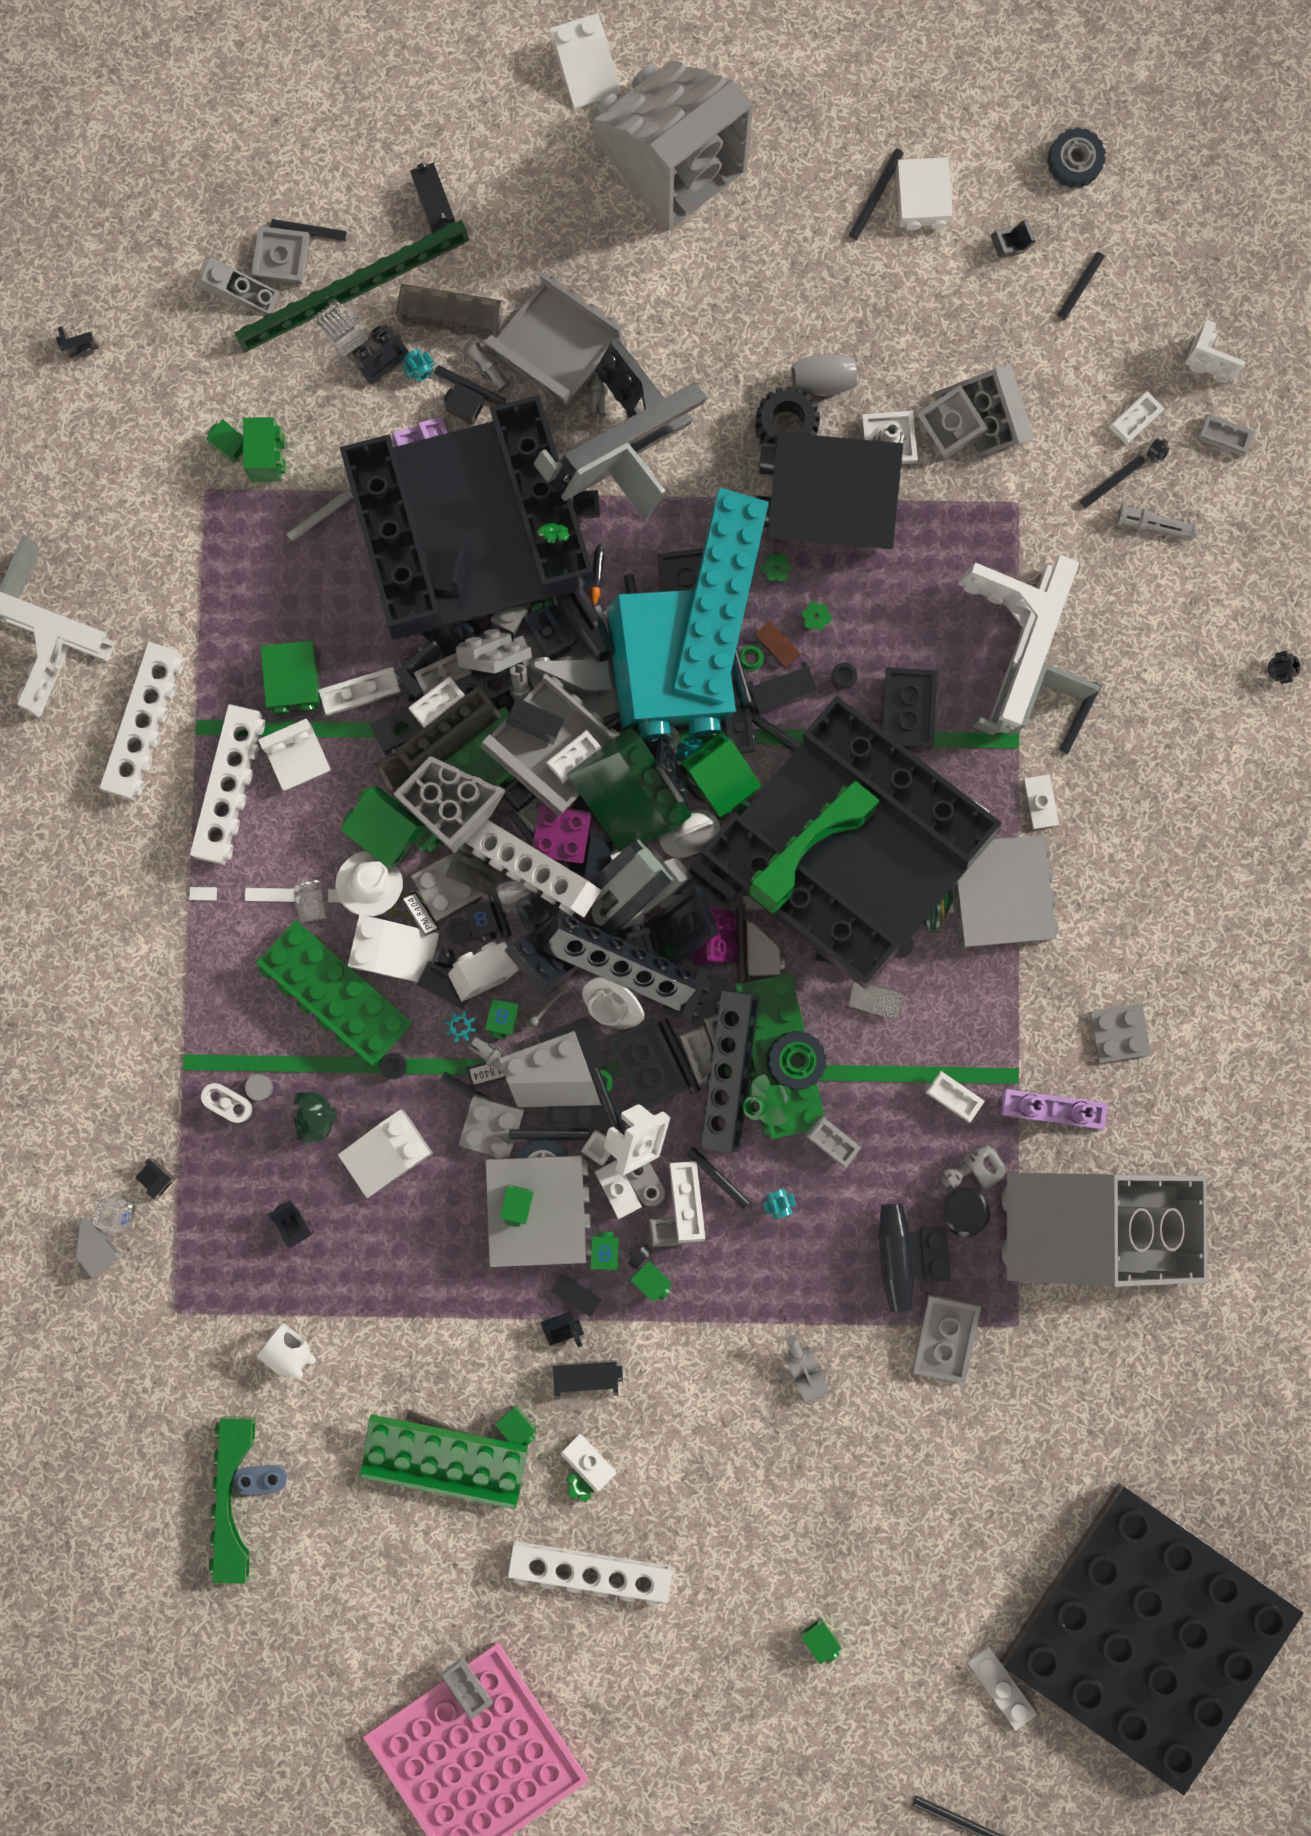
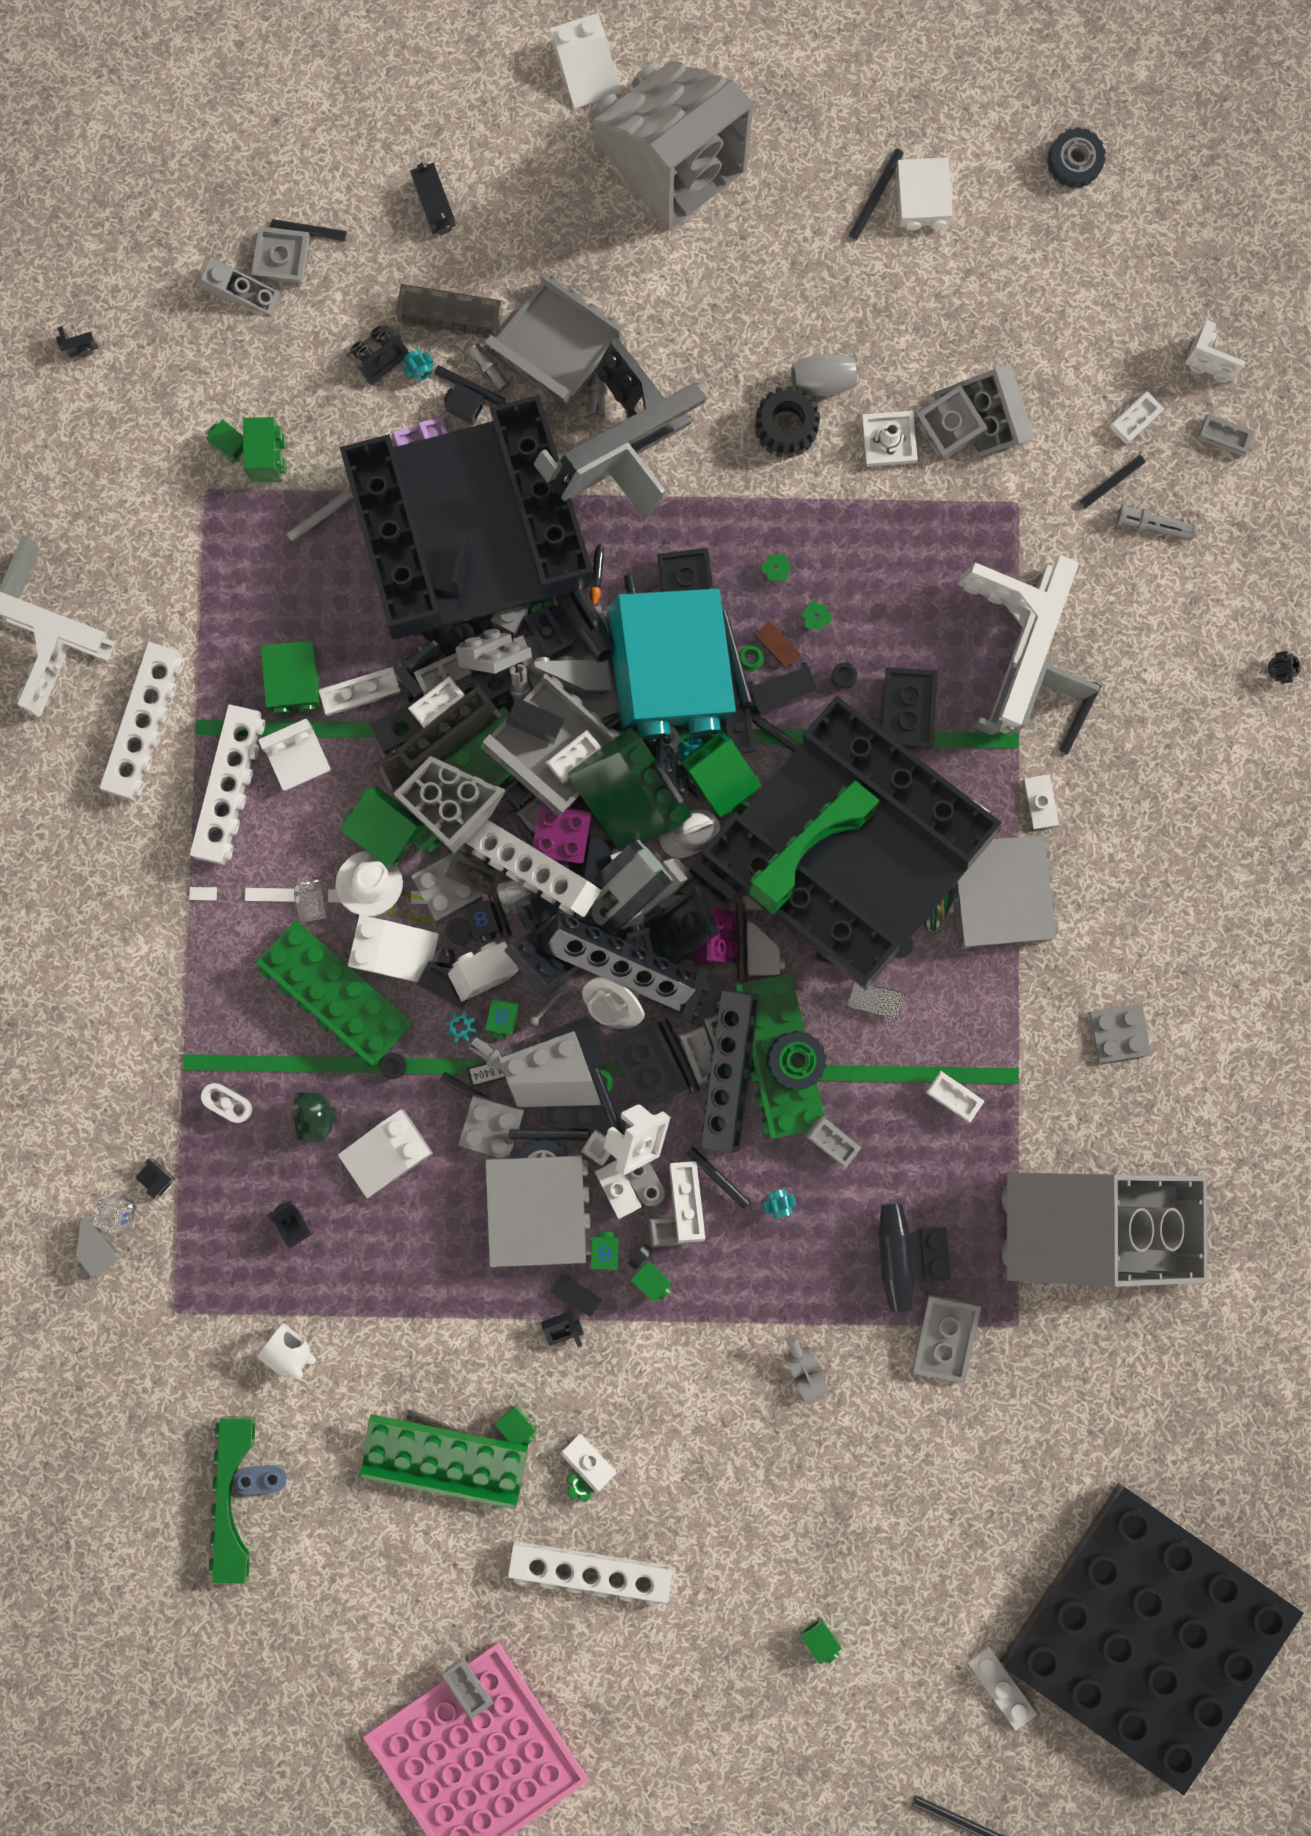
dark green plate [234,220,470,353] -> none
light grey tile [245,1074,273,1101] -> none
clear brick [313,301,368,357] -> none
sticker [400,891,440,936] -> none
green brick [500,1185,534,1227] -> none
green plant [537,523,569,543] -> none
black brick [553,1360,623,1400] -> none
black plate [573,490,600,519] -> none
teal plate [672,487,769,704] -> none
green plate [743,1074,791,1126] -> none
black brick [756,432,904,549] -> none
light grey piece [940,1145,1005,1190] -> none
black piece [944,1188,990,1238] -> none
black bracket [990,220,1036,258] -> none
lavender plate [1000,1089,1108,1130] -> none
black piece [1057,252,1105,320] -> none
black plate [1147,438,1170,463] -> none

